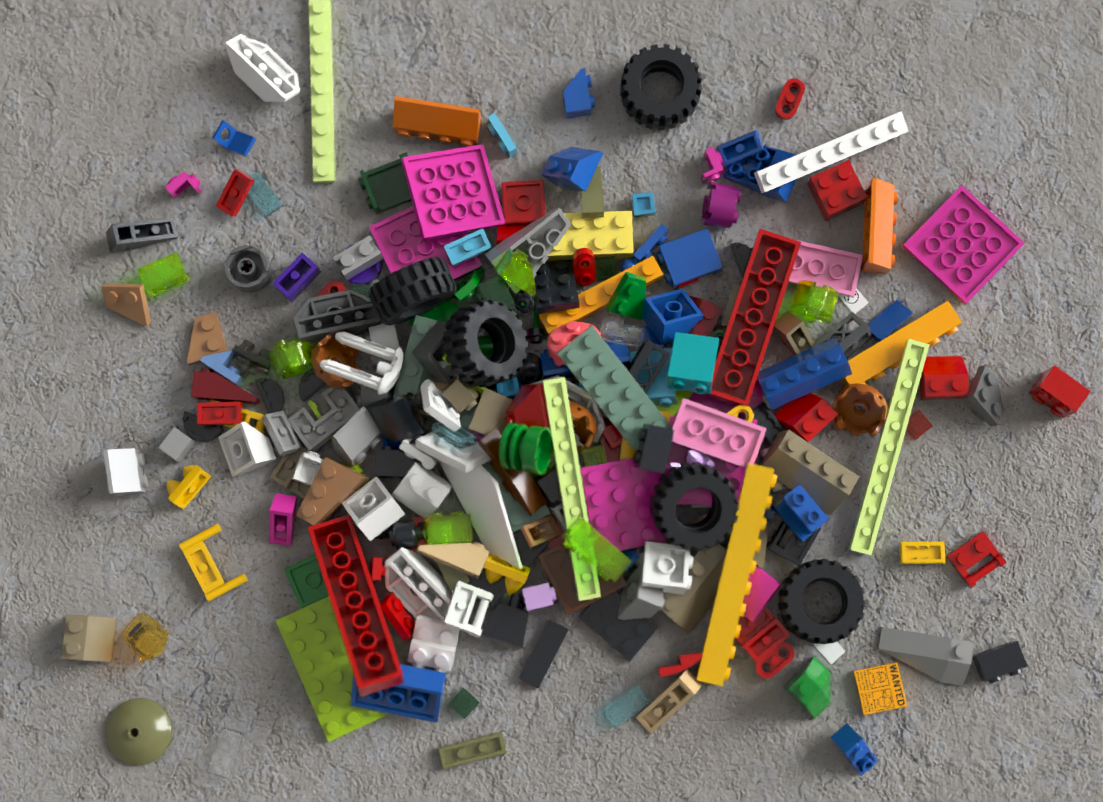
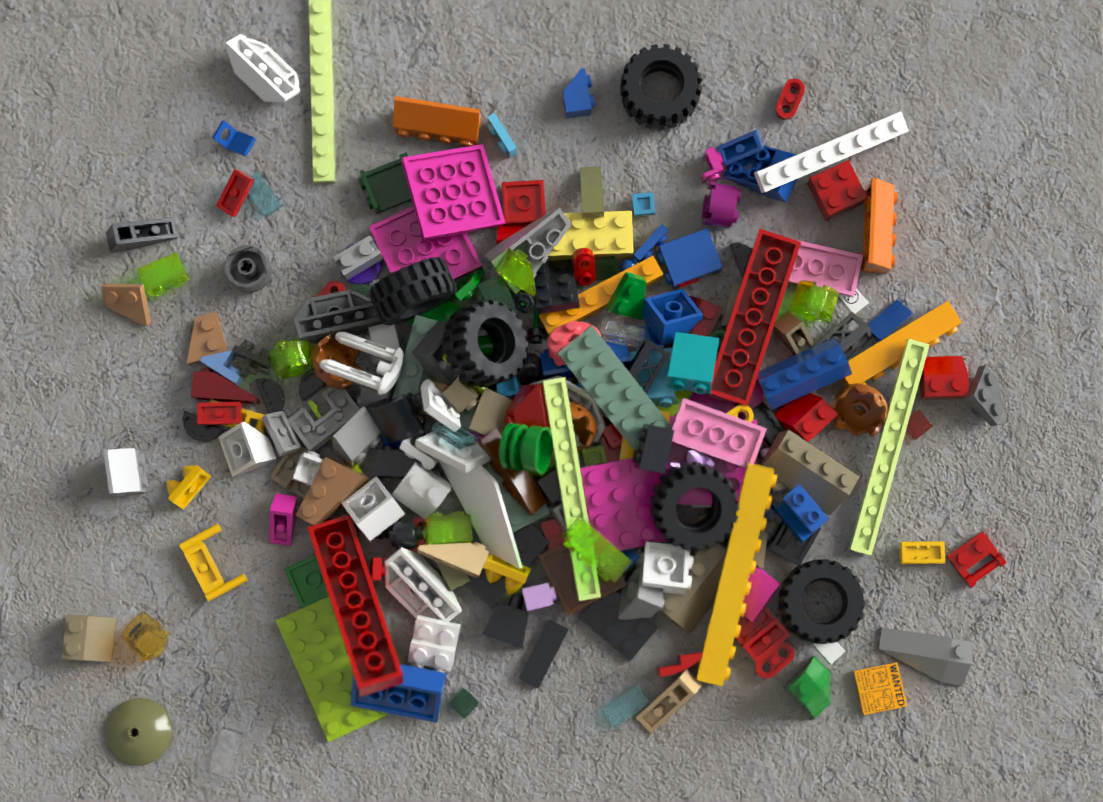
light grey panel [159,427,196,462] -> none
dark pink bracket [165,171,202,198] -> none
dark purple brick [272,253,321,303] -> none
red plate [380,592,415,641] -> none
olive tile [438,731,507,770] -> none
white plate [443,581,494,637] -> none
medium azure plate [444,228,492,267] -> none
medium nougat slope [521,515,561,549] -> none
blue slope [541,147,603,192] -> none
blue slope [830,723,878,776] -> none
dark pink plate [902,185,1025,305] -> none
black brick [972,641,1027,684] -> none
red brick [1029,365,1091,418] -> none

